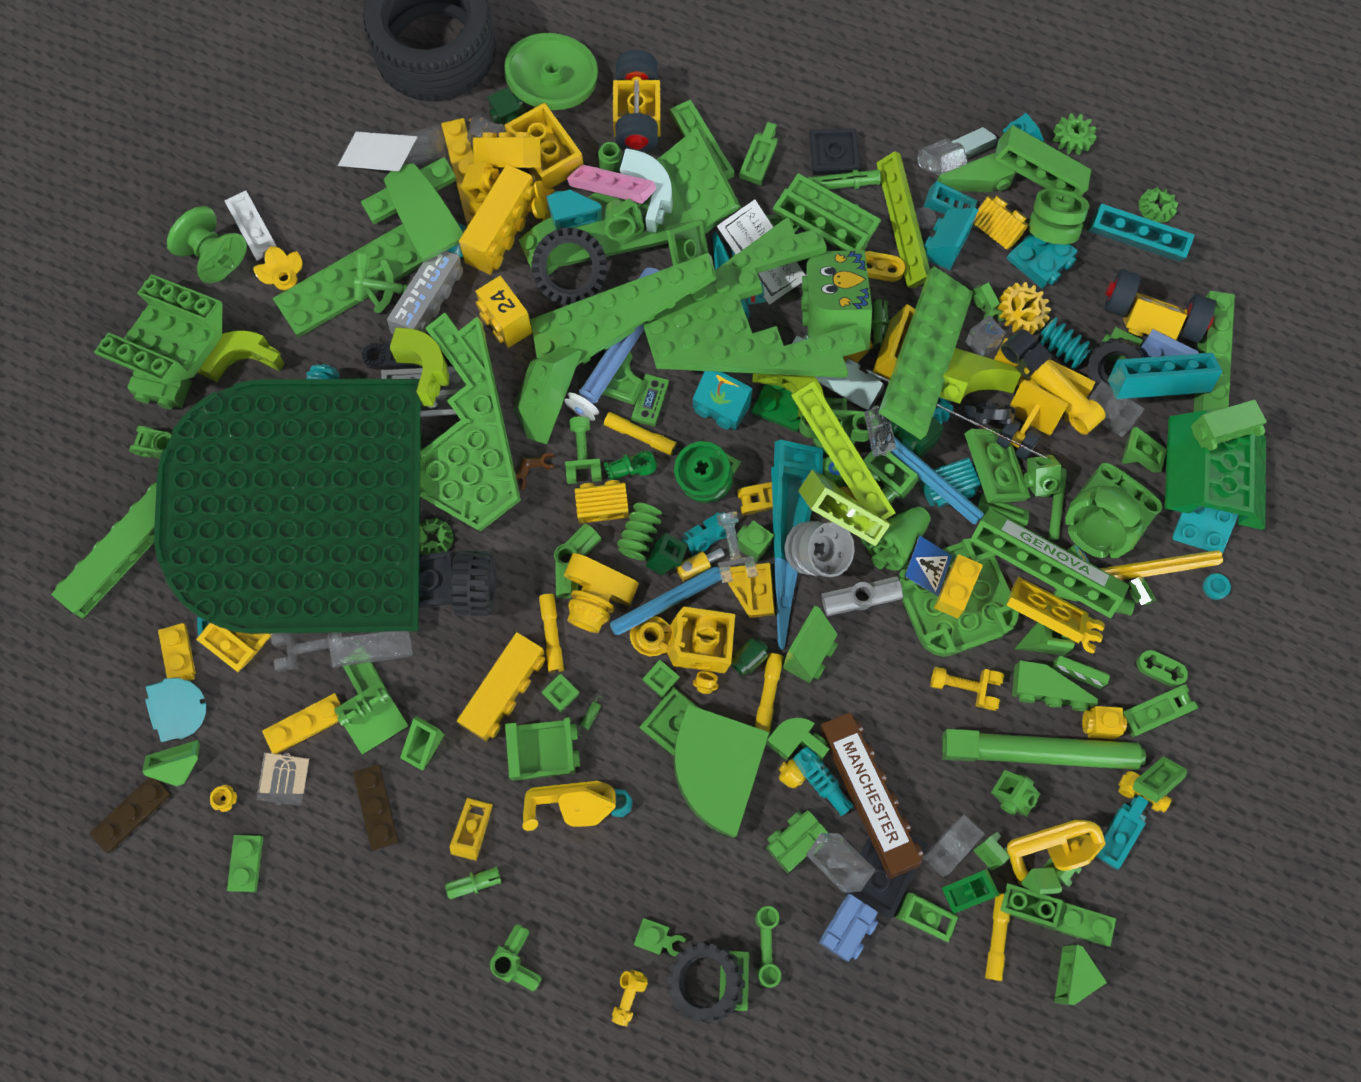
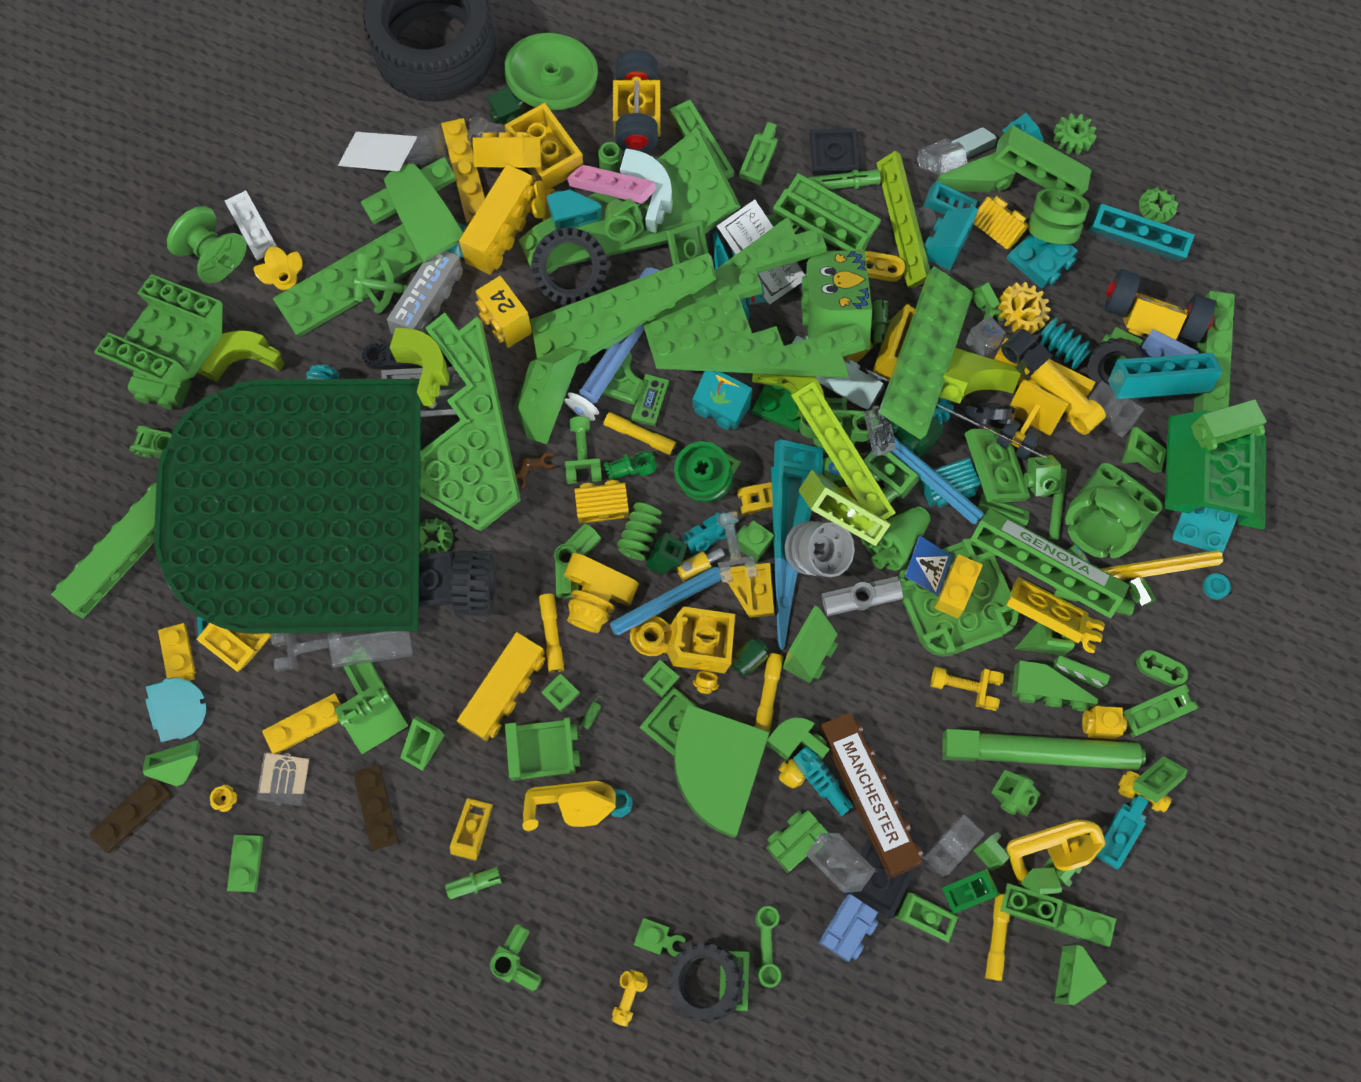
yellow brick [461,161,500,203] -> none

